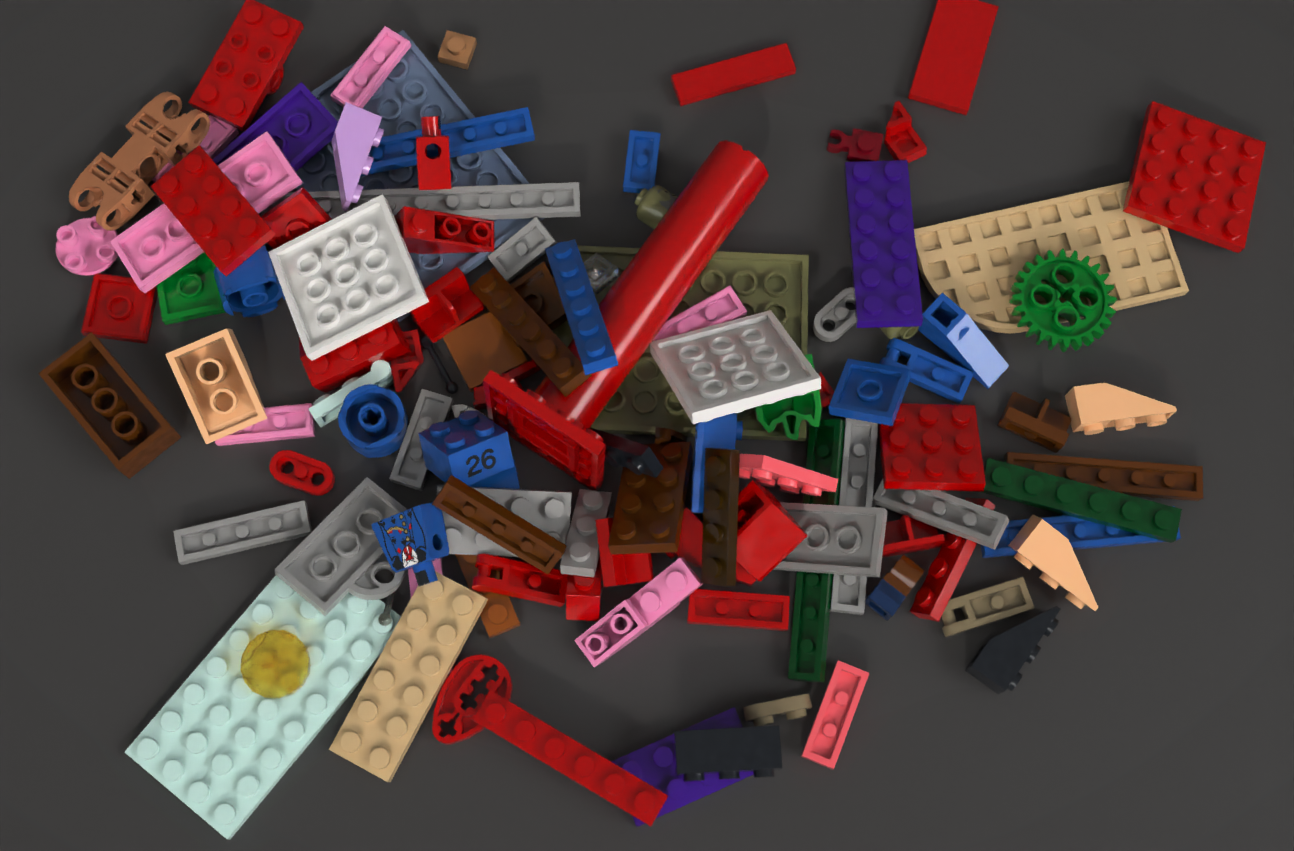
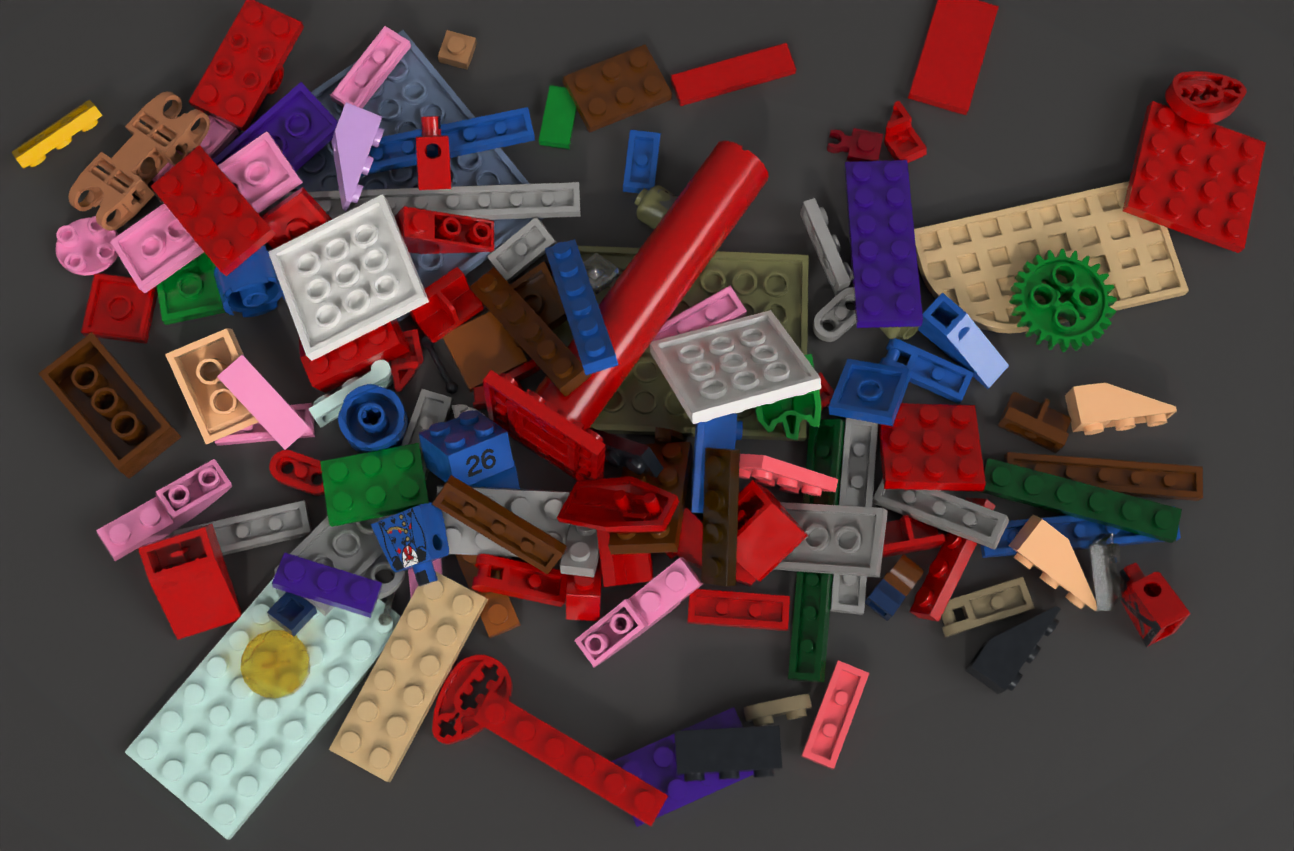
none -> yellow plate [12,99,103,169]
none -> bright pink slope [96,459,232,561]
none -> red slope [138,523,242,640]
none -> bright pink tile [217,355,310,450]
none -> dark blue plate [267,592,317,637]
none -> dark purple plate [272,552,382,618]
none -> green plate [320,443,430,527]
none -> green tile [539,85,577,150]
none -> red piece [556,476,680,533]
none -> reddish brown plate [563,44,672,133]
none -> light grey plate [800,198,853,296]
none -> clear smoke plate [1089,533,1124,611]
none -> red torso [1119,562,1191,647]
none -> red piece [1165,71,1247,125]

